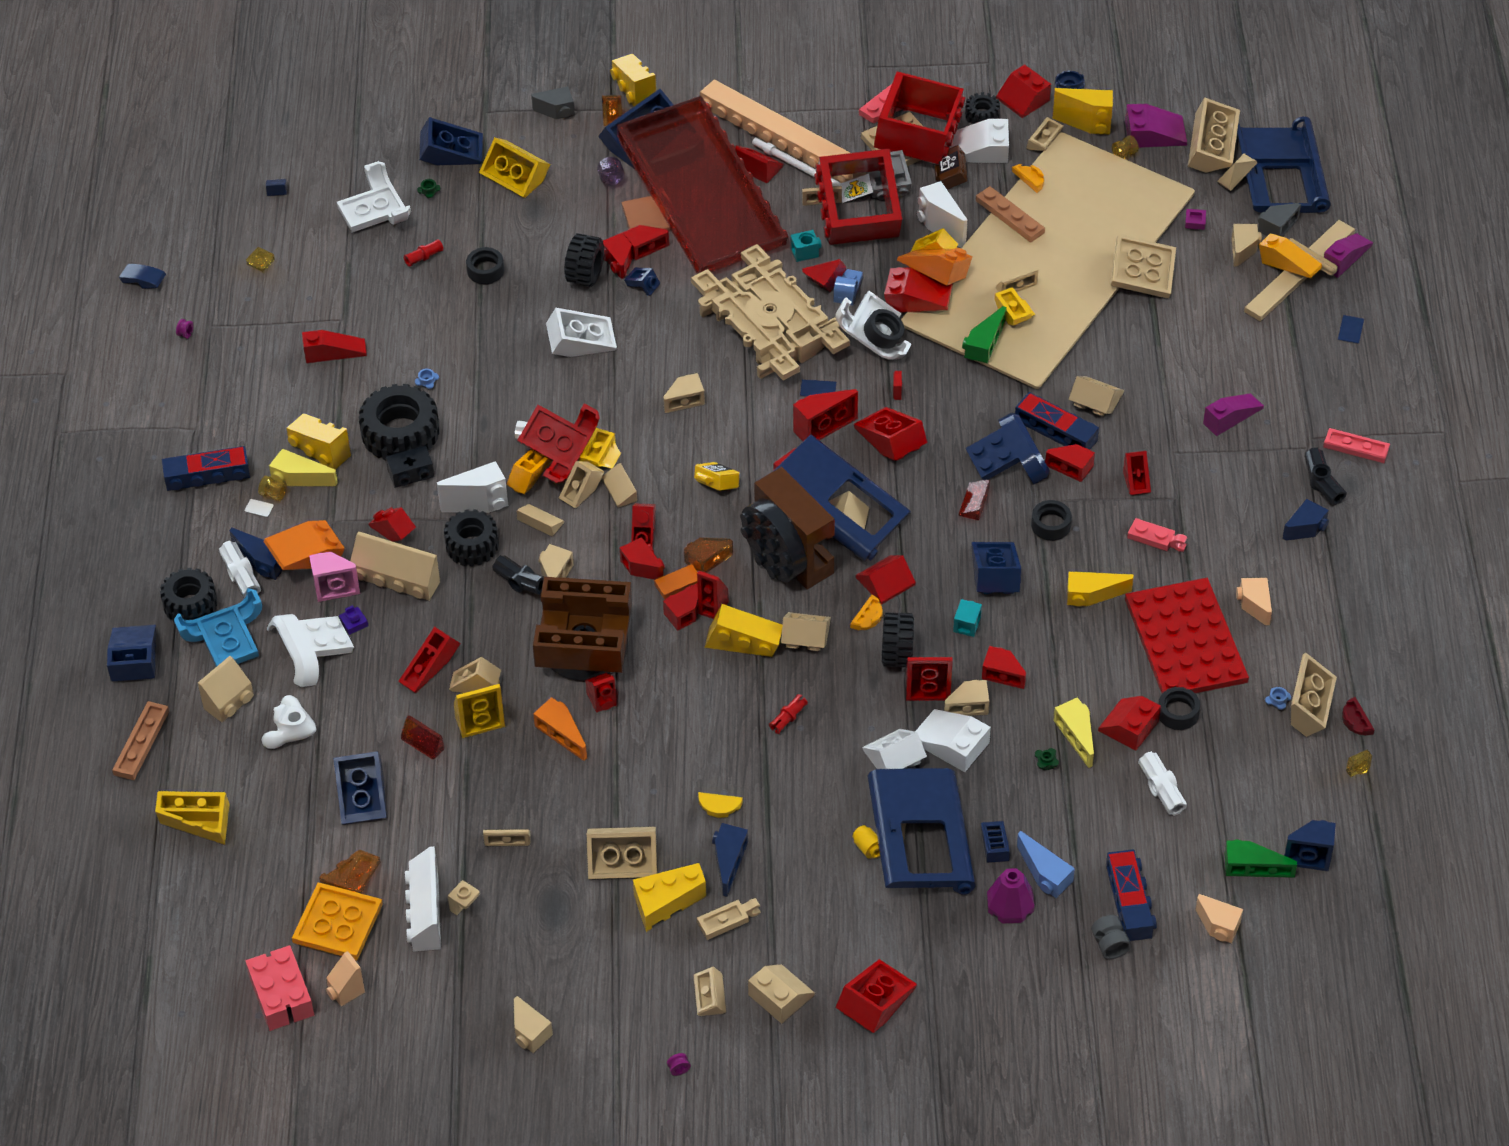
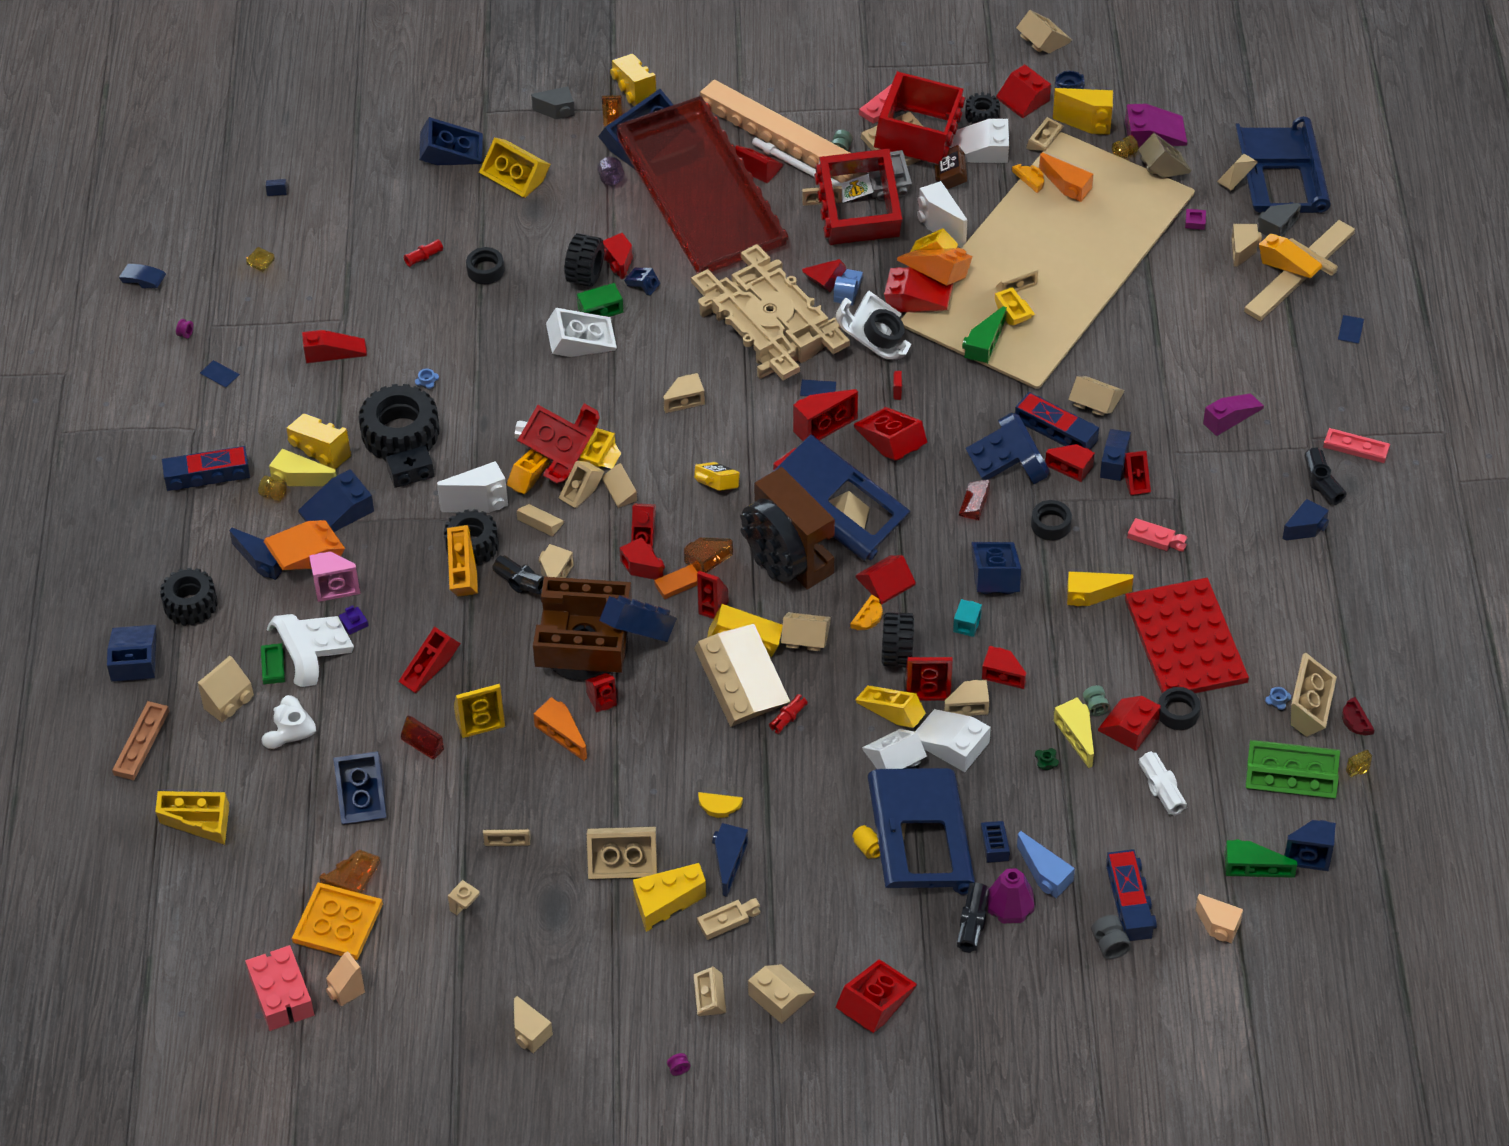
dark azure piece [174,588,262,667] -> none
white piece [219,541,261,598] -> none
white sticker [245,499,274,517] -> none
white piece [337,161,411,232] -> none
tan slope [350,531,440,601] -> none
red slope [368,507,416,542] -> none
white slope [405,847,441,951] -> none
dark green plate [417,179,441,198] -> none
tan slope [449,657,501,693] -> none
nougat slope [621,194,670,231] -> none
red slope [623,225,669,261] -> none
red slope [663,583,698,631] -> none
teal brick [790,230,822,262] -> none
nougat plate [976,186,1045,243] -> none
tan plate [1111,234,1176,299] -> none
tan slope [1188,98,1240,173] -> none
light nougat slope [1236,578,1272,625] -> none
magenta slope [1324,233,1373,278] -> none
none -> dark blue sticker [200,360,240,387]
none -> green tile [261,643,285,685]
none -> dark blue slope [298,469,374,532]
none -> light orange slope [447,525,478,597]
none -> green brick [577,283,624,317]
none -> dark blue brick [599,595,677,642]
none -> slope [694,624,790,727]
none -> sand green wheel [832,130,853,151]
none -> yellow slope [855,685,926,728]
none -> black piece [957,882,989,953]
none -> tan slope [1016,10,1072,53]
none -> orange slope [1039,153,1094,202]
none -> sand green wheel [1083,685,1110,716]
none -> dark blue slope [1100,429,1131,481]
none -> dark tan slope [1138,133,1192,178]
none -> bright green slope [1246,740,1340,798]

